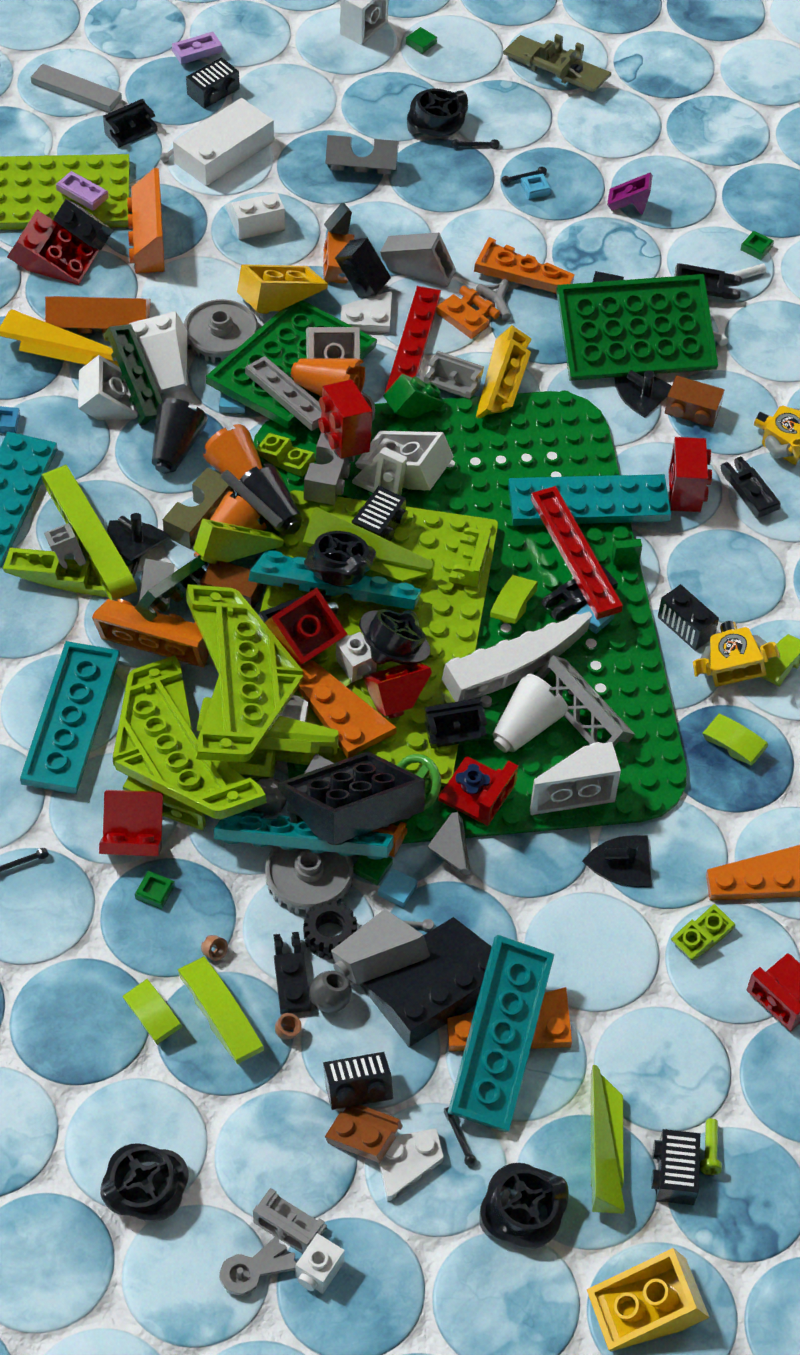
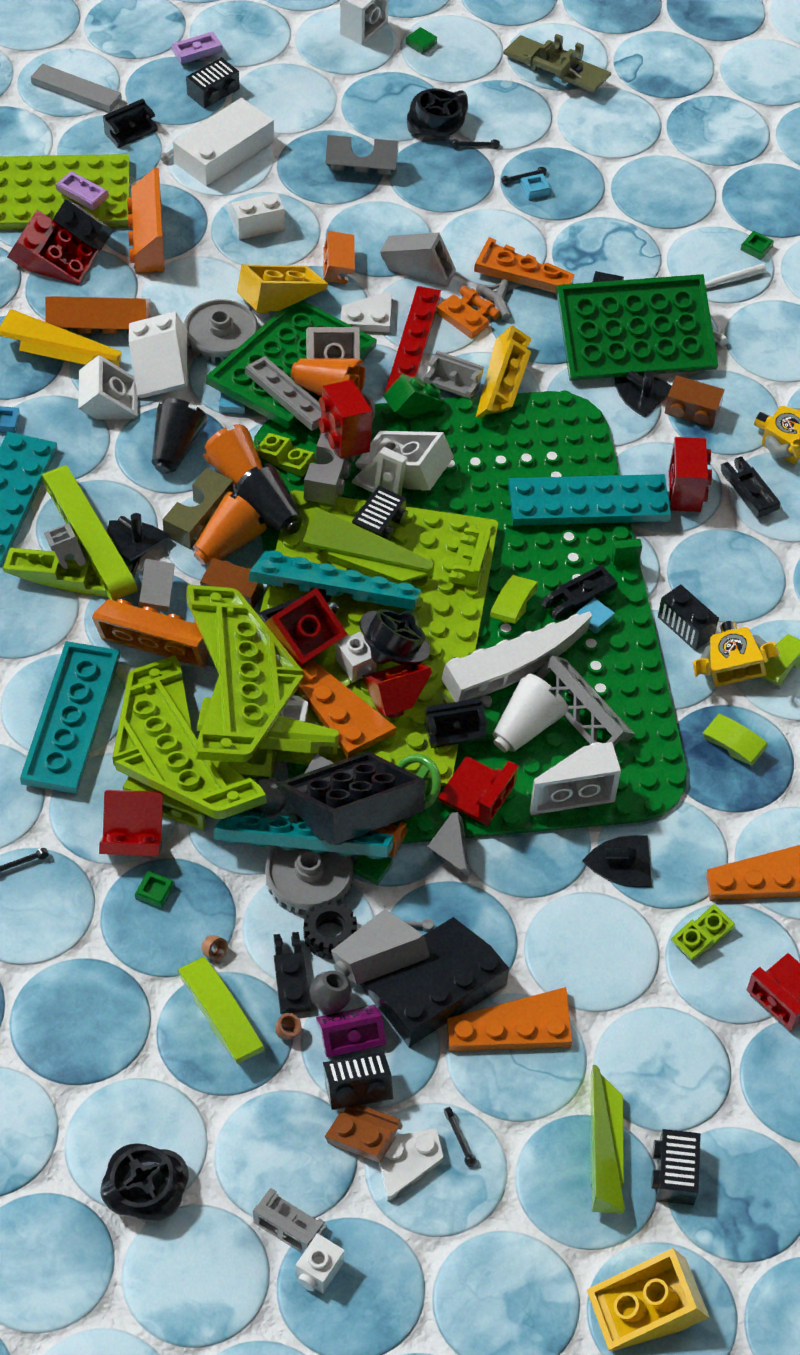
dark green hinge [103,324,162,426] -> none
lime slope [122,979,182,1045] -> none
dark green hinge [135,555,209,621] -> none
lime slope [193,518,284,564] -> none
light grey piece [219,1237,296,1296] -> none
dark grey bar [221,470,284,529] -> none
black piece [304,531,376,586] -> none
pearl dark grey slope [324,203,352,235] -> none
black brick [335,237,391,298] -> none
medium azure tile [378,868,418,908] -> none
teal plate [448,935,555,1133] -> none
dark blue plate [456,764,490,795] -> none
black piece [479,1163,569,1249] -> none
red plate [531,486,623,620] -> none
magenta slope [607,172,653,215] -> none
black hinge [674,263,742,300] -> none
lime piece [700,1118,722,1176] -> none
none -> magenta panel [316,1005,387,1057]

